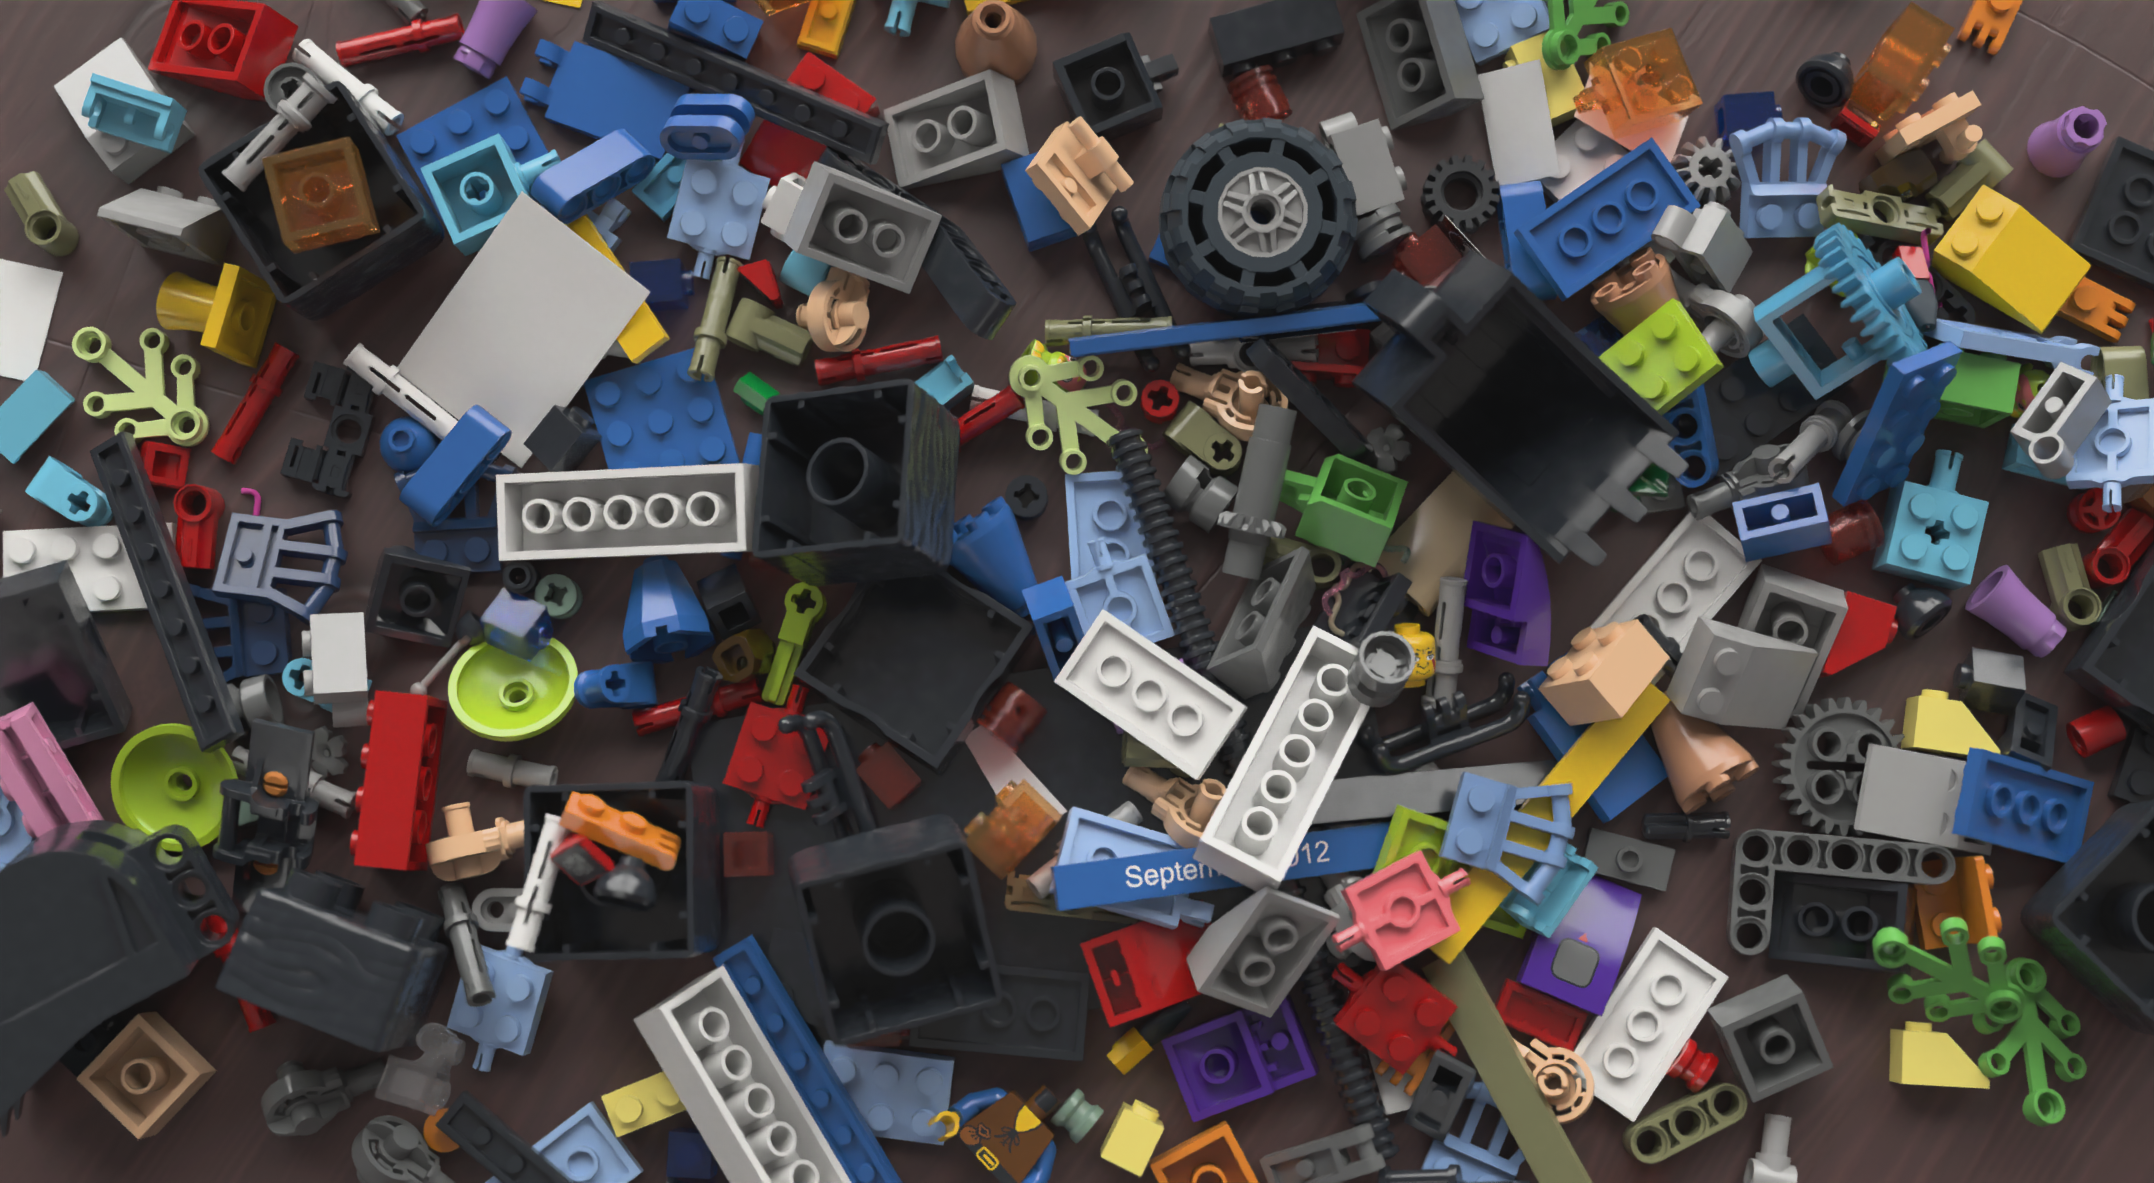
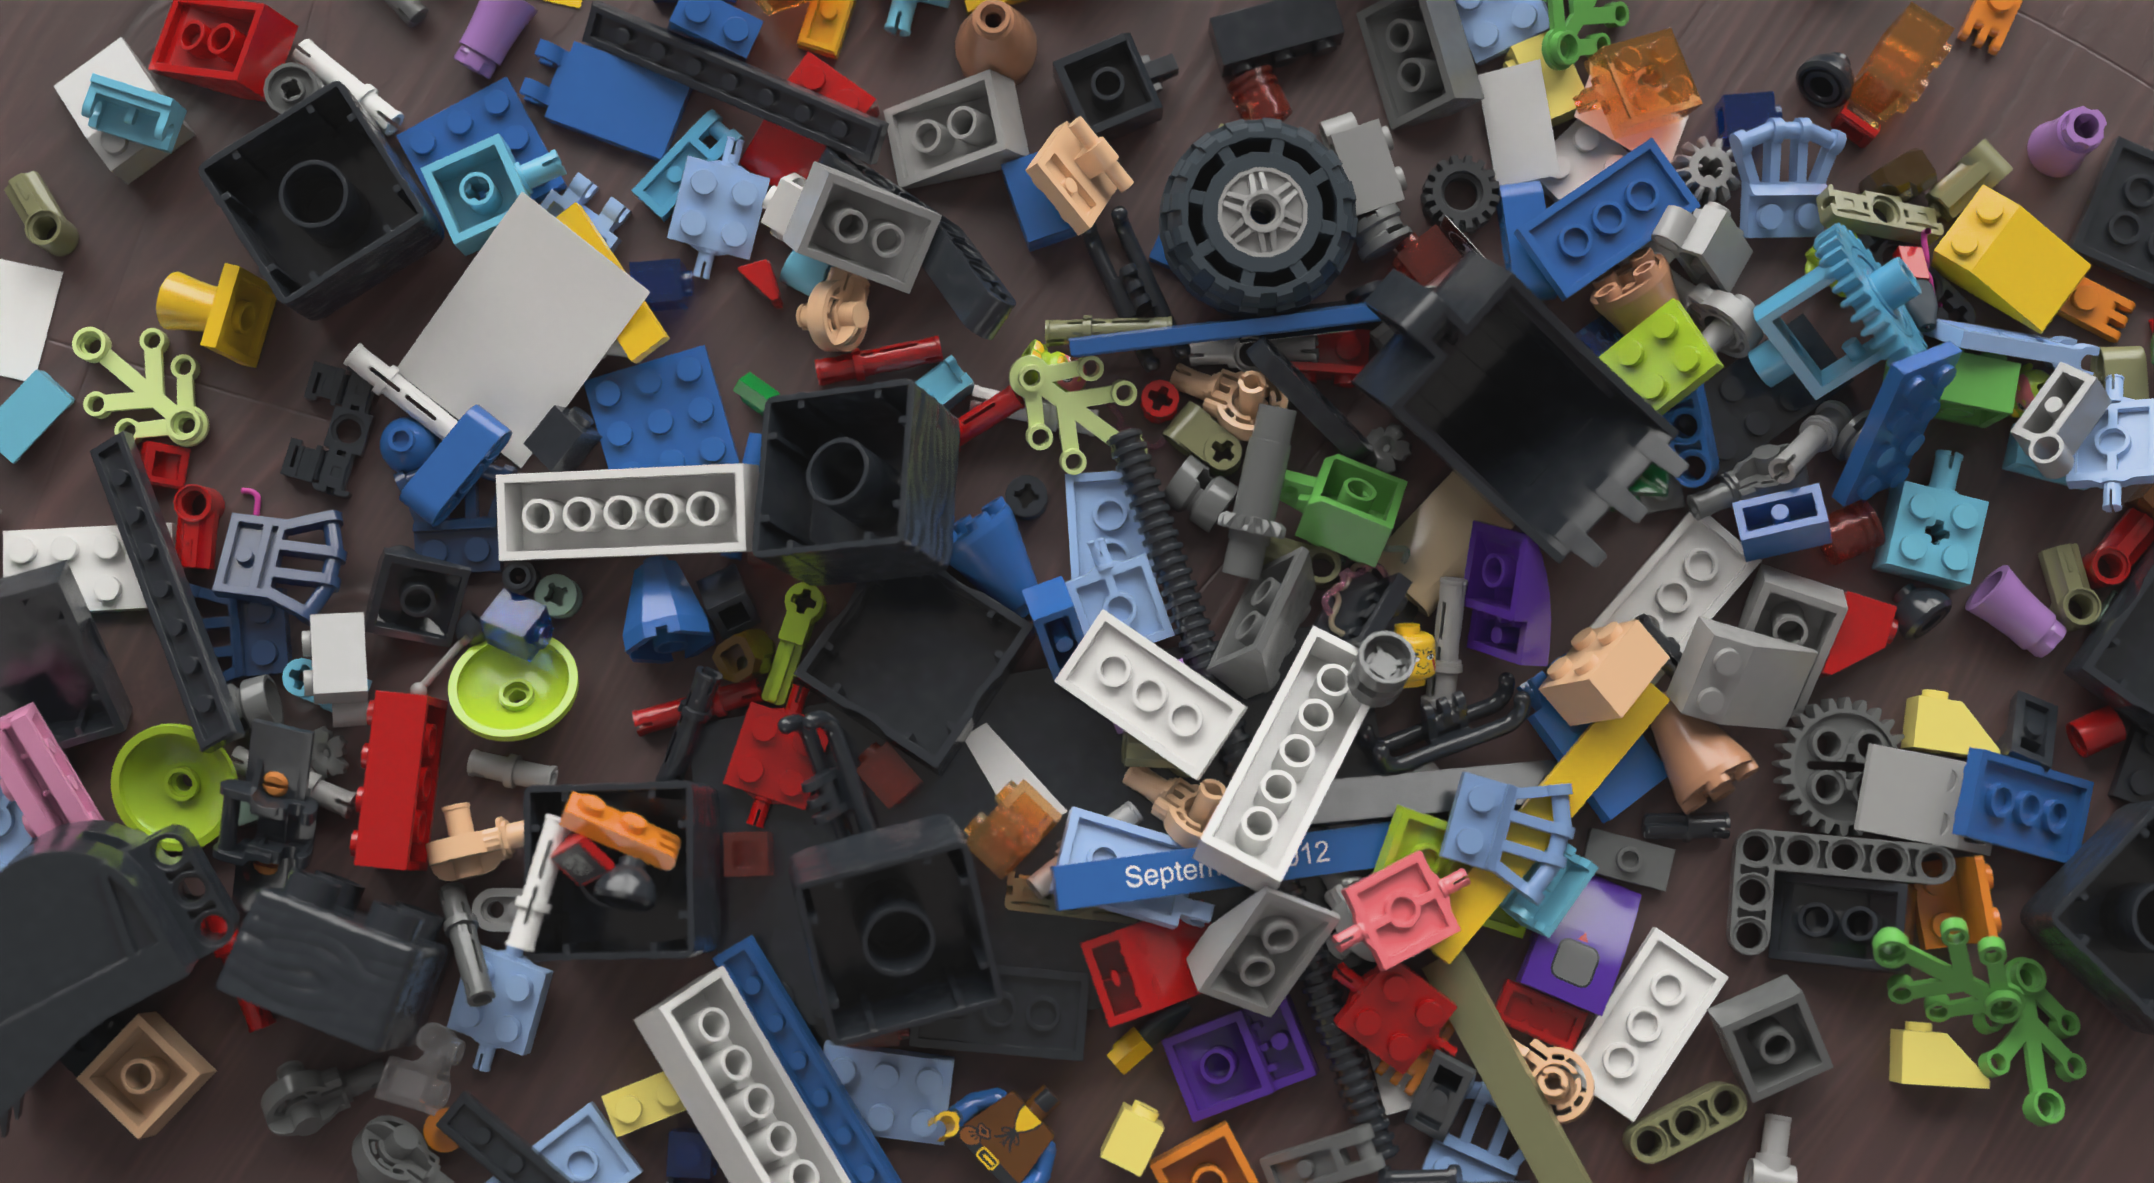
medium azure piece [25,456,113,527] -> none
light grey slope [97,186,232,266] -> none
red pin [211,342,300,465] -> none
light grey pin [222,72,337,191] -> none
clear orange brick [262,137,380,253] -> none
red pin [336,13,465,68] -> none
beam [531,129,655,224] -> none
blue piece [574,662,658,709] -> none
blue brick [660,94,755,160] -> none
olive pin [687,257,743,382] -> none
olive piece [725,298,813,368] -> none
clear red piece [976,681,1048,753] -> none
sand green wheel [1050,1088,1104,1144] -> none
red wheel [1666,1038,1719,1093] -> none
light nougat plate [1875,90,1983,166] -> none
black brick [1953,647,2026,716] -> none
red wheel [2067,488,2121,534] -> none

